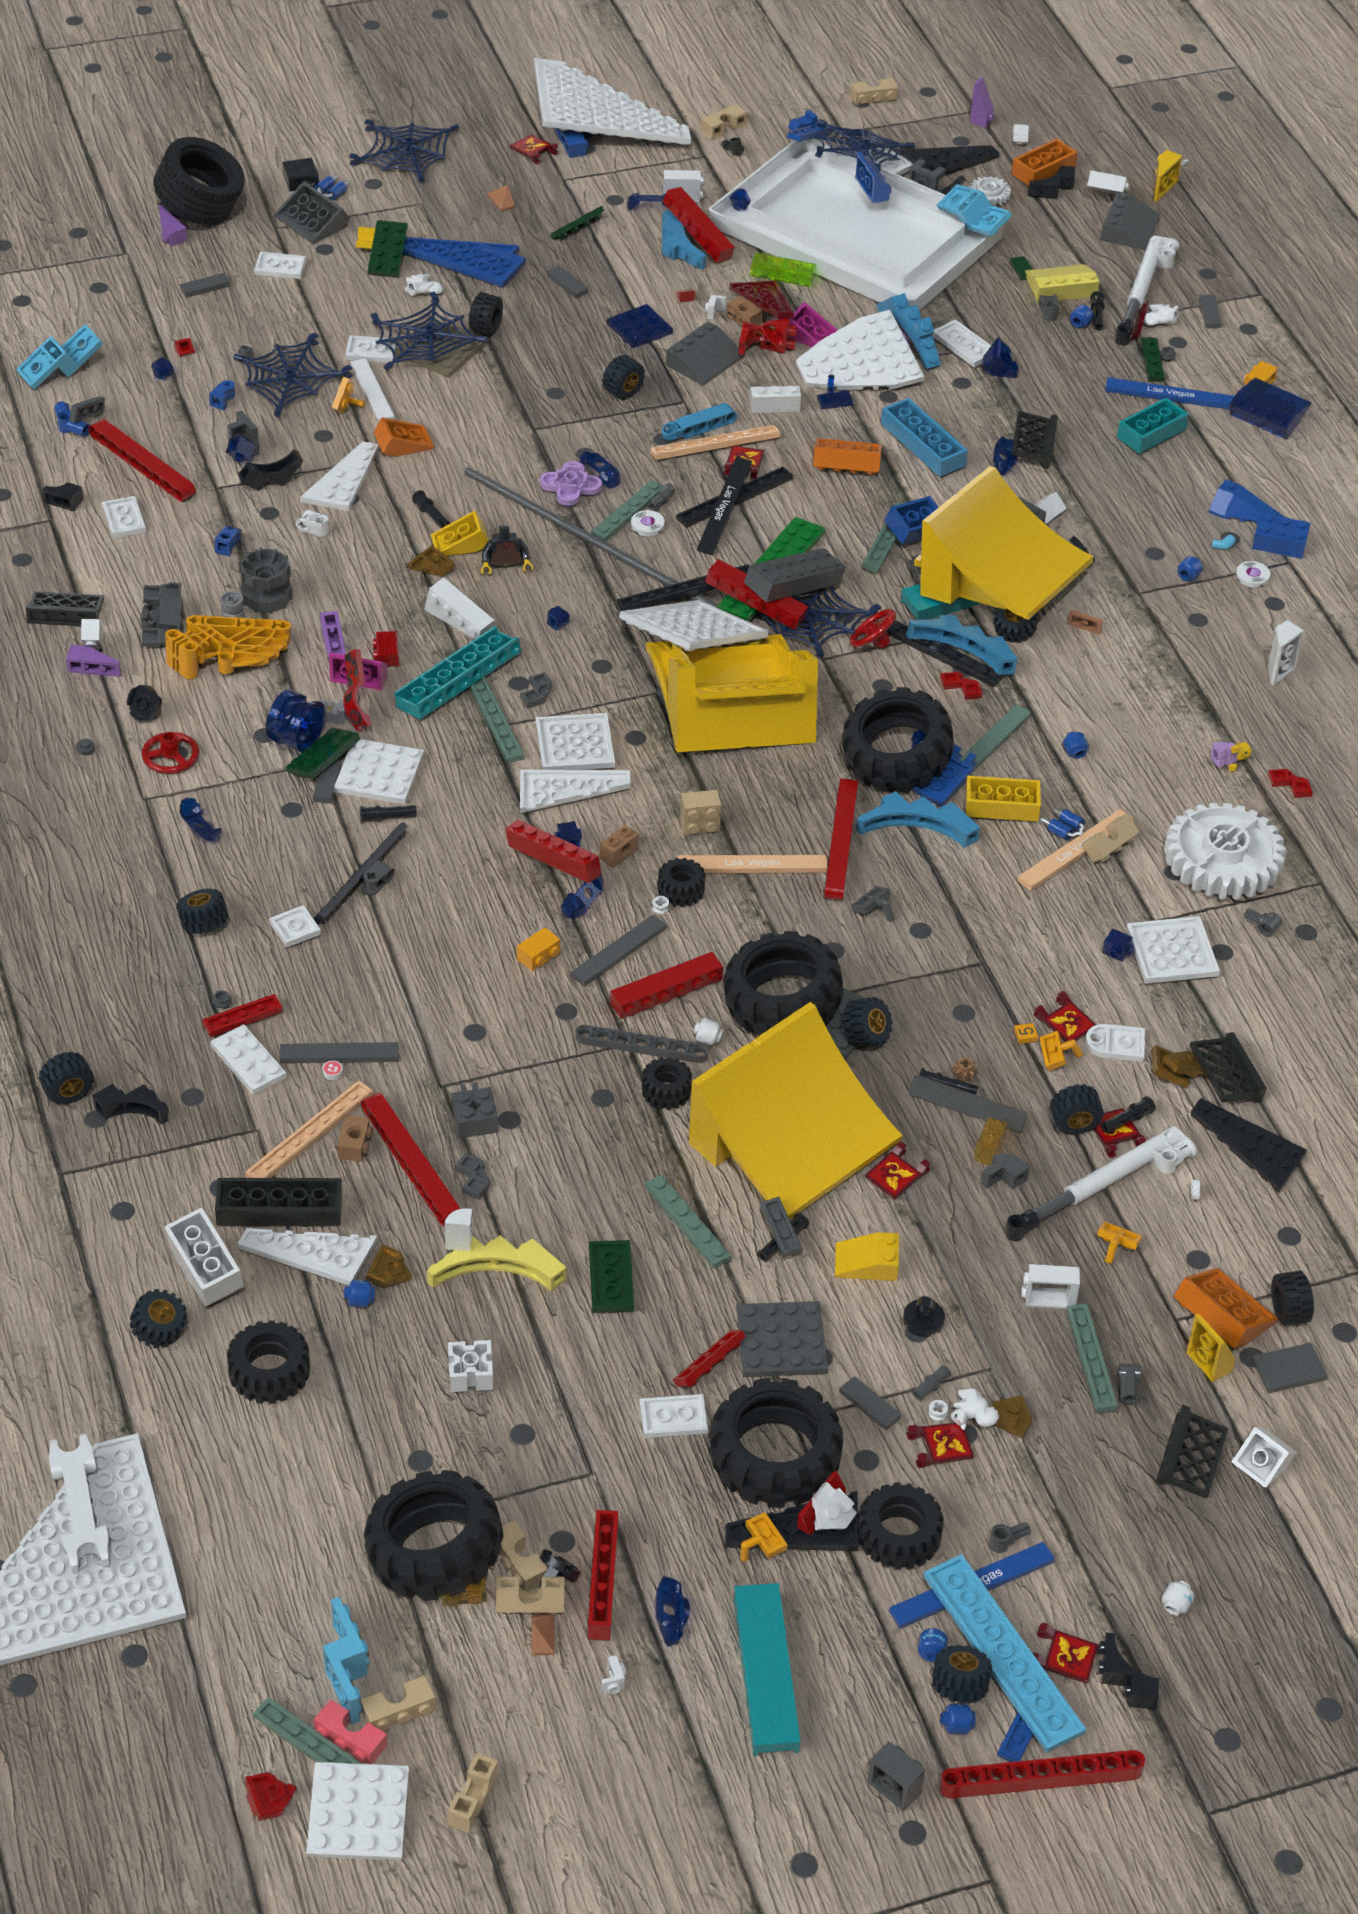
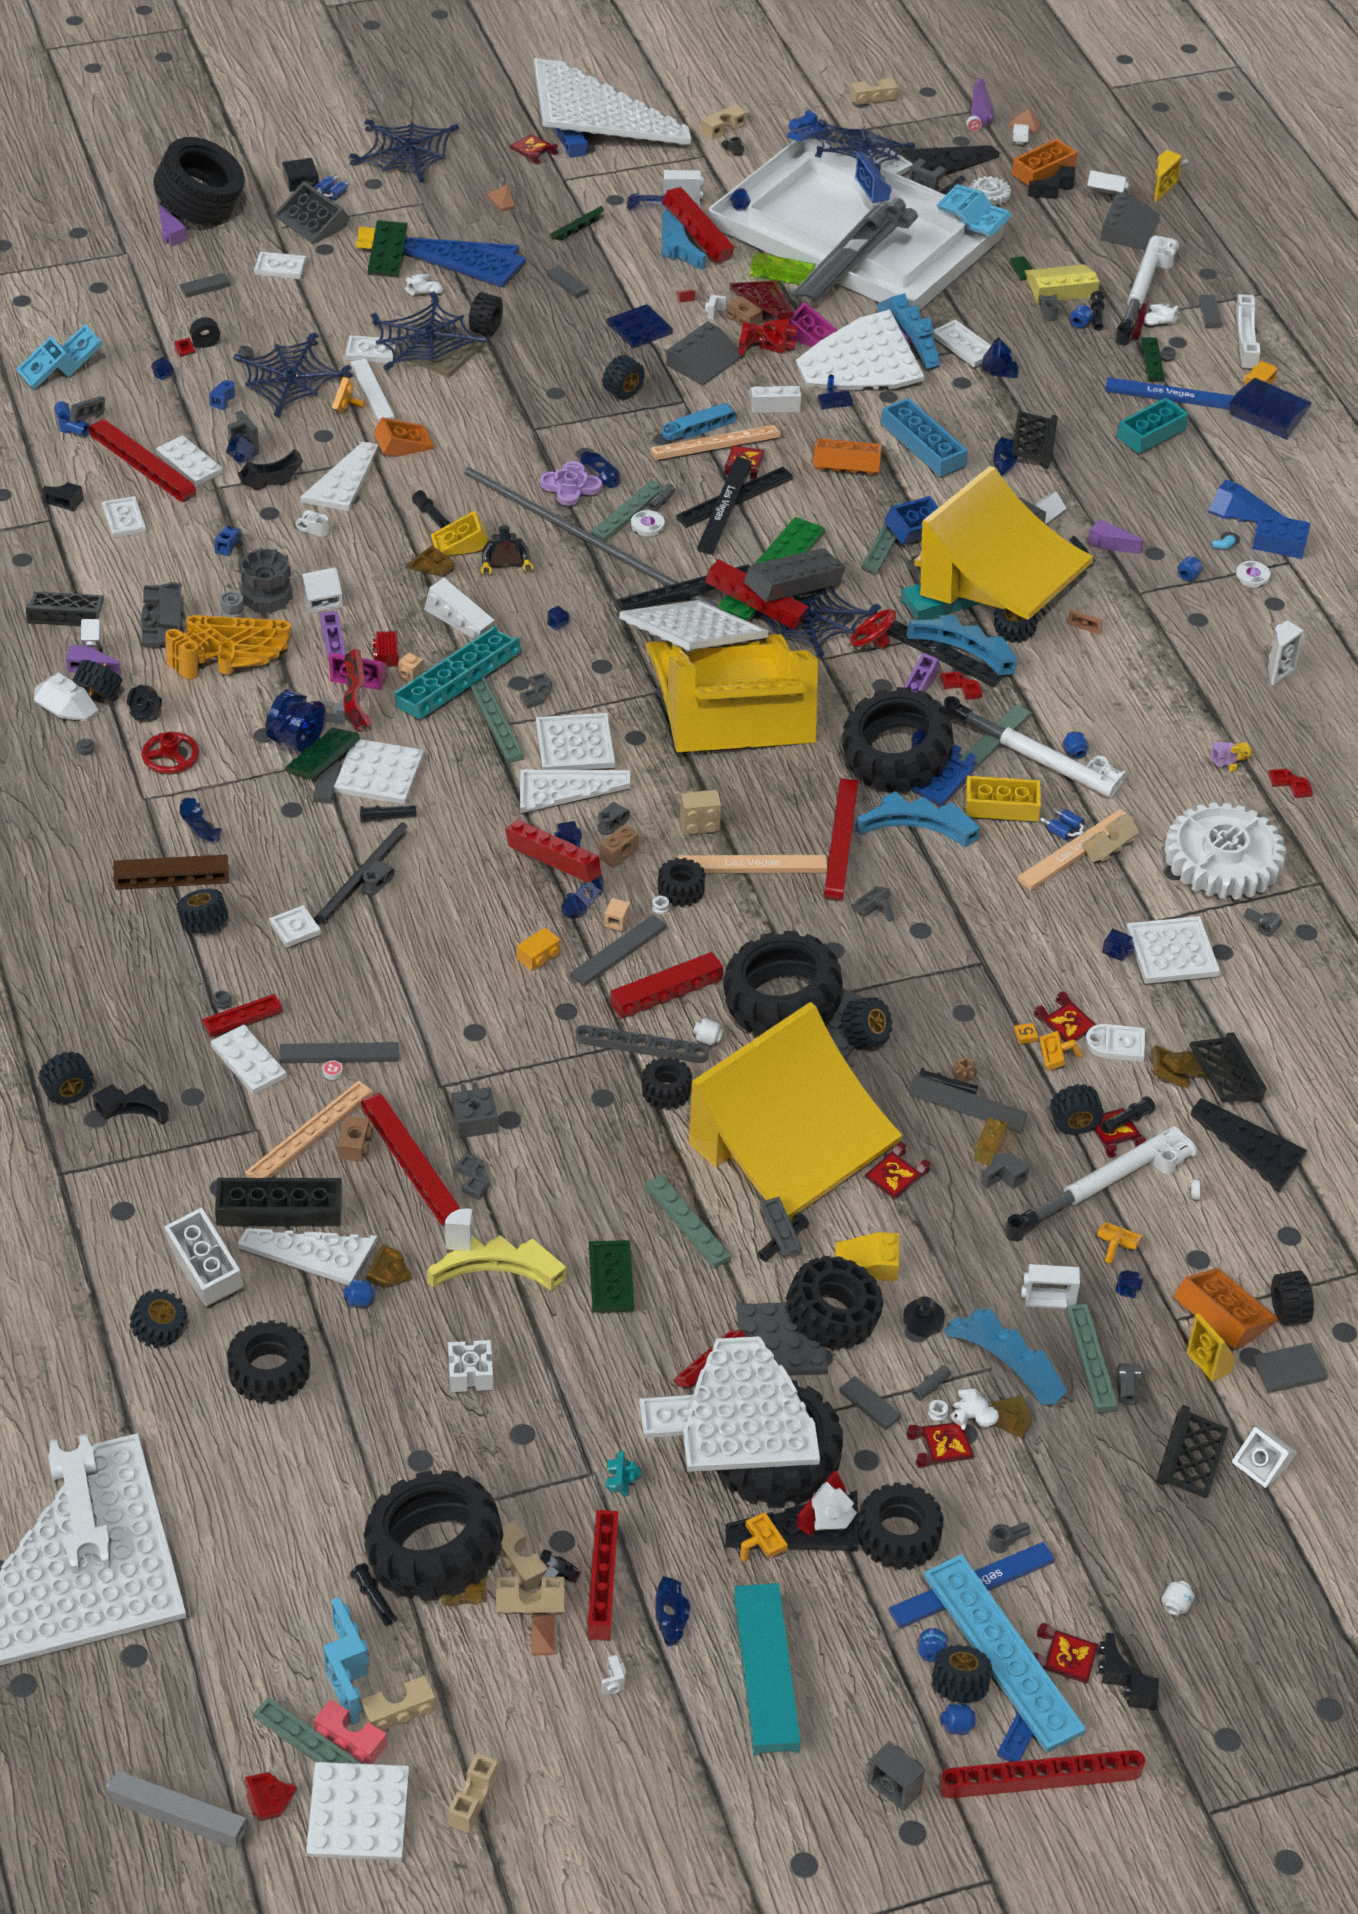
none -> white wedge [34,673,99,722]
none -> black wheel [72,660,123,700]
none -> light grey brick [105,1770,247,1849]
none -> reddish brown brick [113,854,229,890]
none -> white plate [156,435,223,486]
none -> black tyre [190,317,220,348]
none -> white slope [302,567,343,613]
none -> black pin [350,1563,397,1626]
none -> light nougat brick [398,652,424,683]
none -> dark grey piece [597,802,630,835]
none -> light nougat brick [604,898,630,931]
none -> teal hips [606,1451,642,1497]
none -> white wing [683,1336,820,1472]
none -> black tyre [786,1256,884,1348]
none -> dark grey panel [793,198,918,301]
none -> medium lavender slope [904,653,941,693]
none -> white piece [943,696,1127,798]
none -> dark azure arch [944,1308,1067,1405]
none -> tile [966,116,982,132]
none -> nougat slope [1008,108,1041,134]
none -> medium lavender slope [1088,519,1144,554]
none -> clear blue plate [1116,1270,1143,1298]
none -> white arch [1235,294,1260,369]

